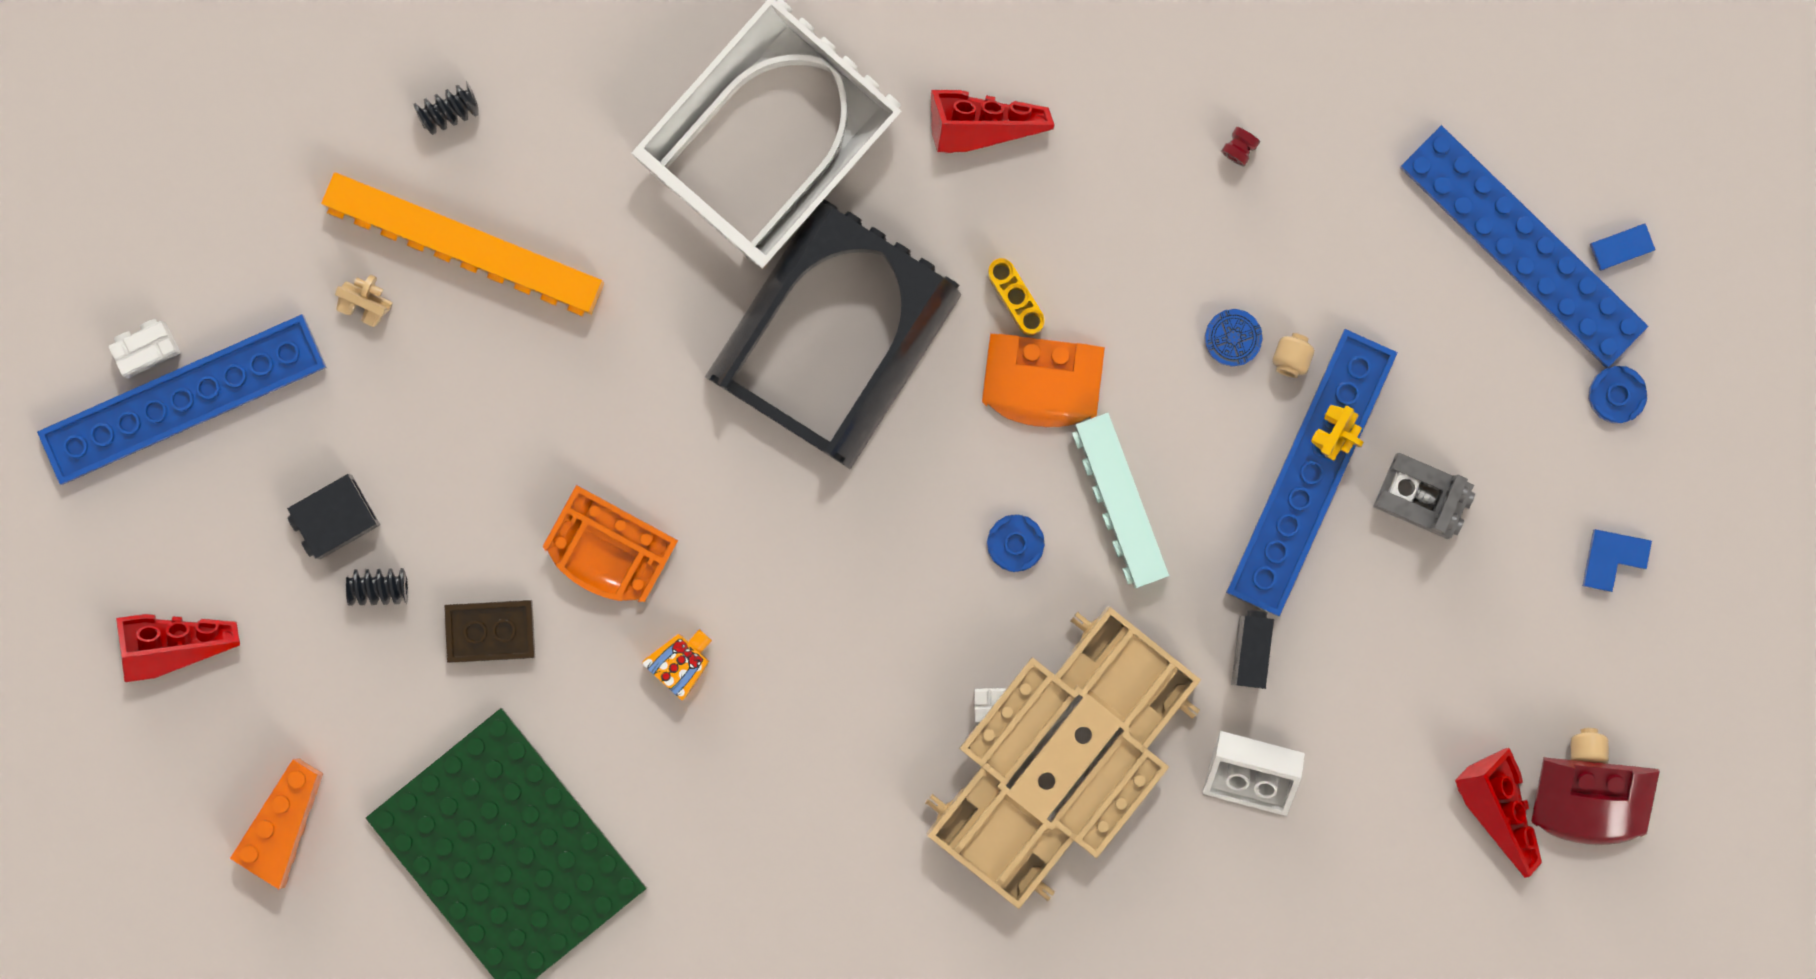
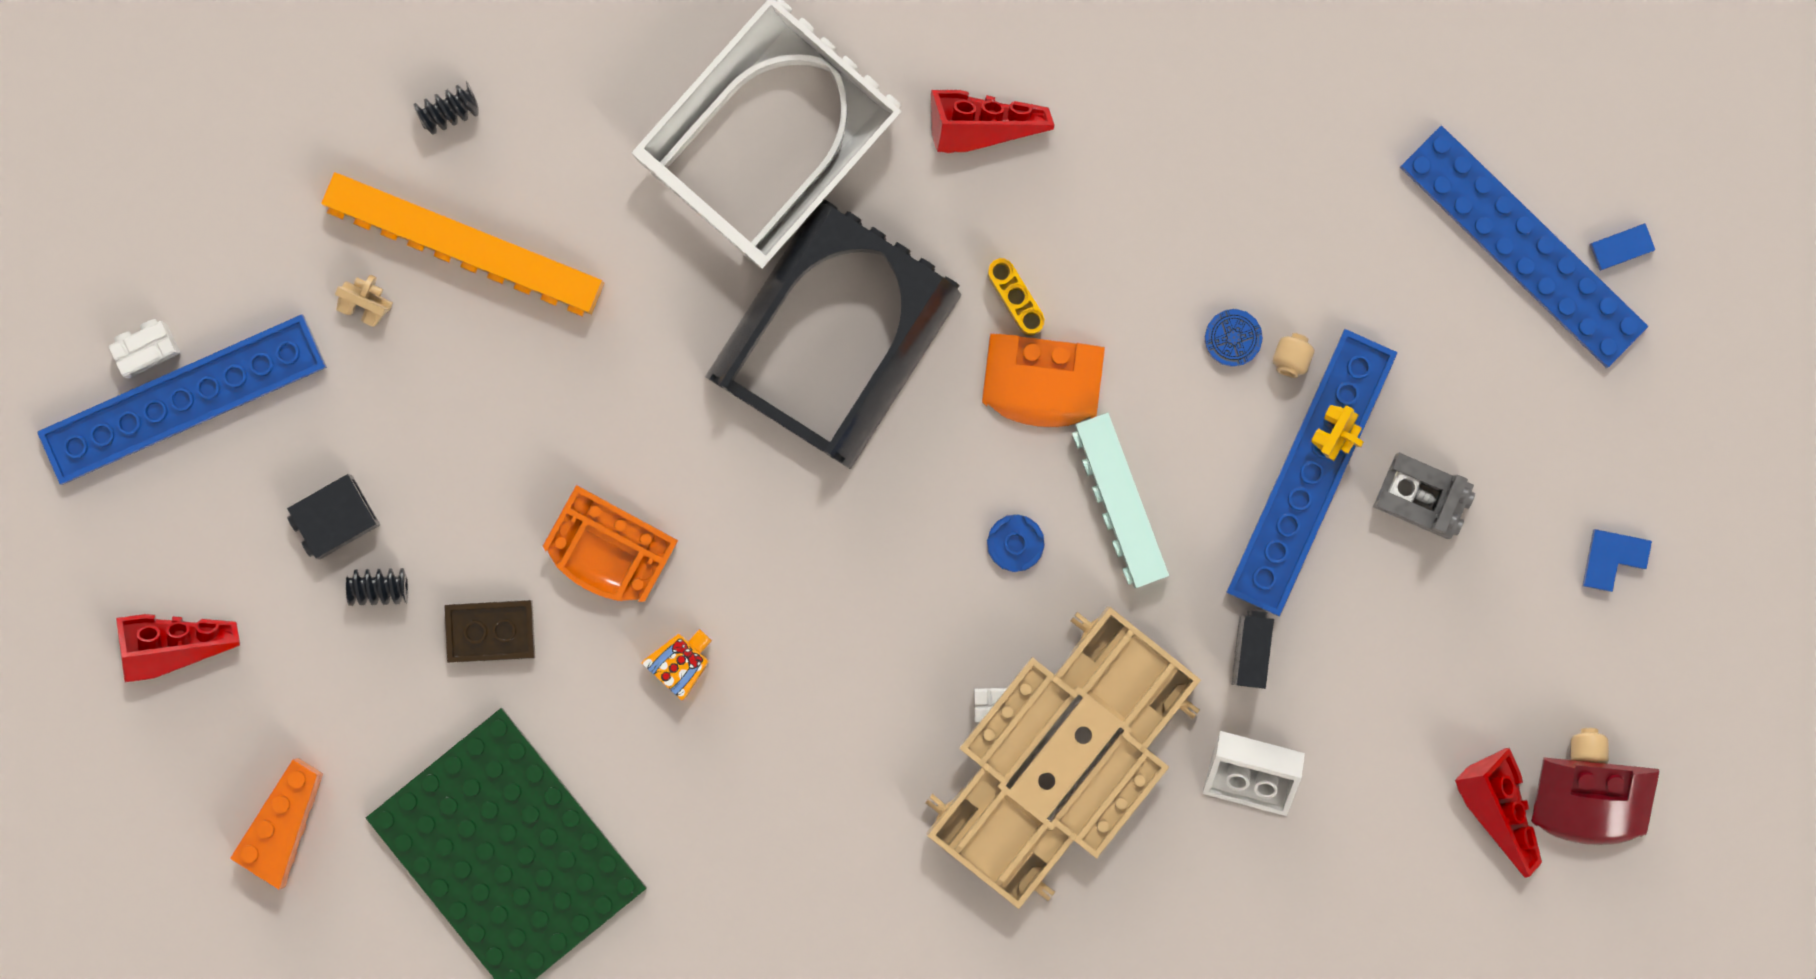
dark red wheel [1221,127,1260,167] -> none
blue tile [1588,366,1647,424] -> none

